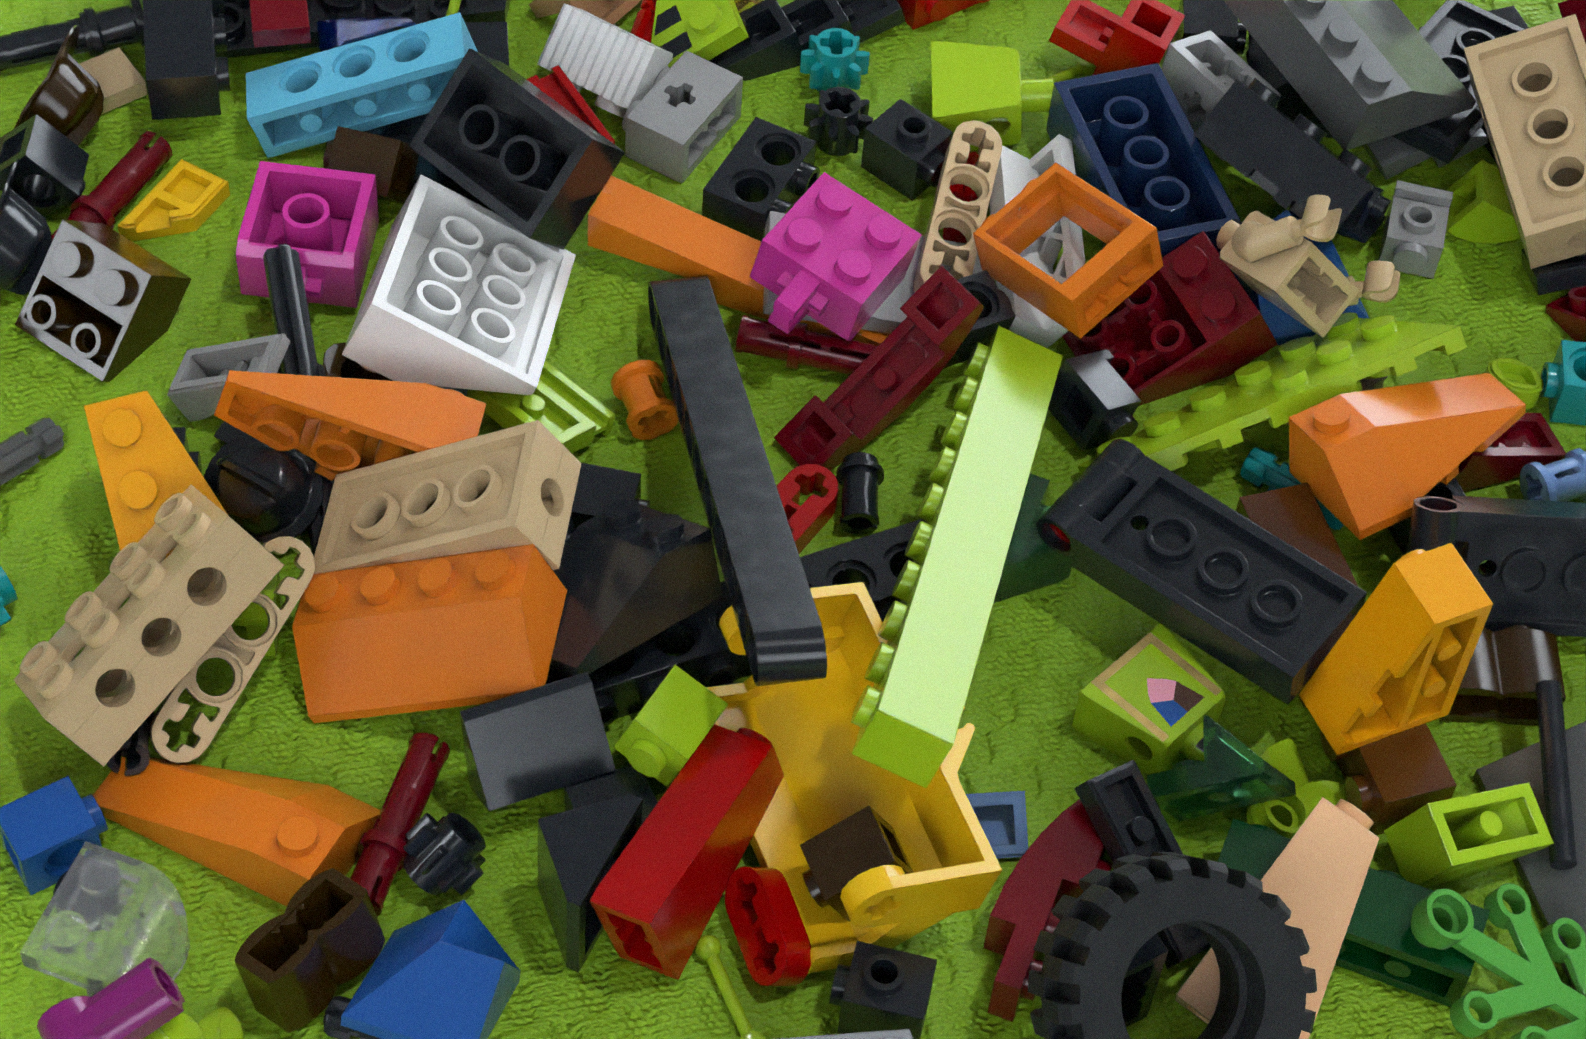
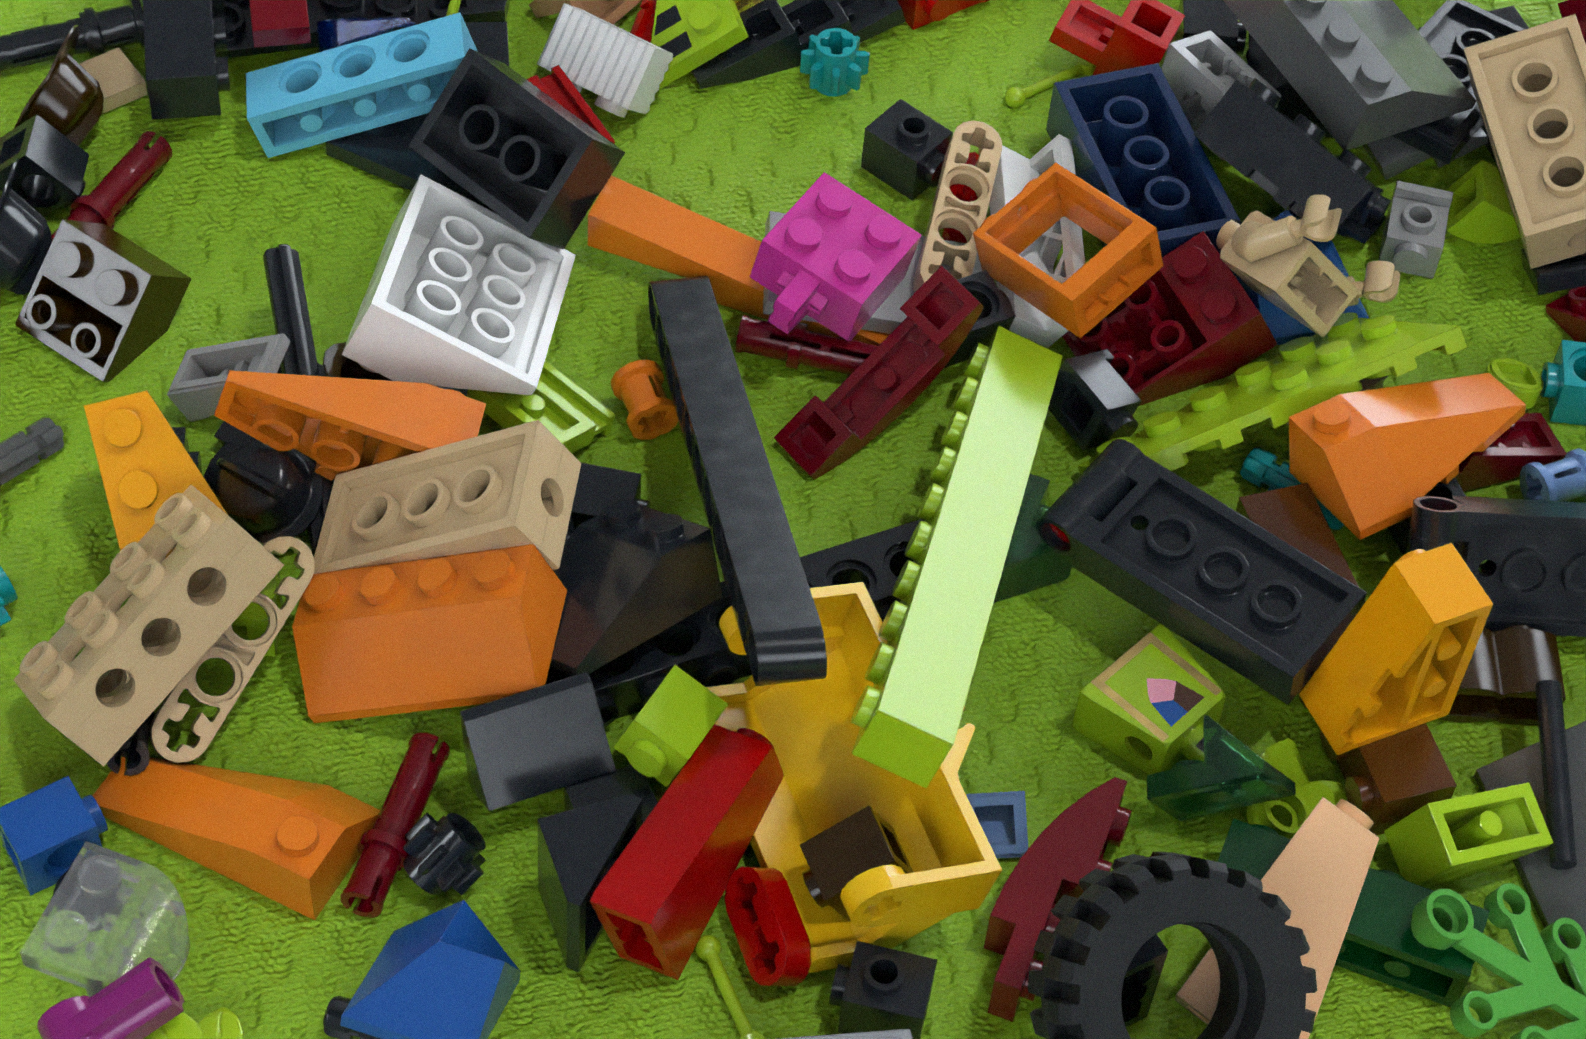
yellow tile [117,159,230,241] -> none
dark brown brick [234,868,385,1033] -> none
dark pink hinge [236,161,379,308] -> none
dark brown brick [323,126,420,204] -> none
light grey brick [622,50,743,184] -> none
black brick [702,117,820,242] -> none
red beam [777,464,838,554] -> none
black gear [804,87,873,156] -> none
black pin [836,452,884,534] -> none
lime torso [931,41,1054,151] -> none
black tile [1074,760,1211,969] -> none

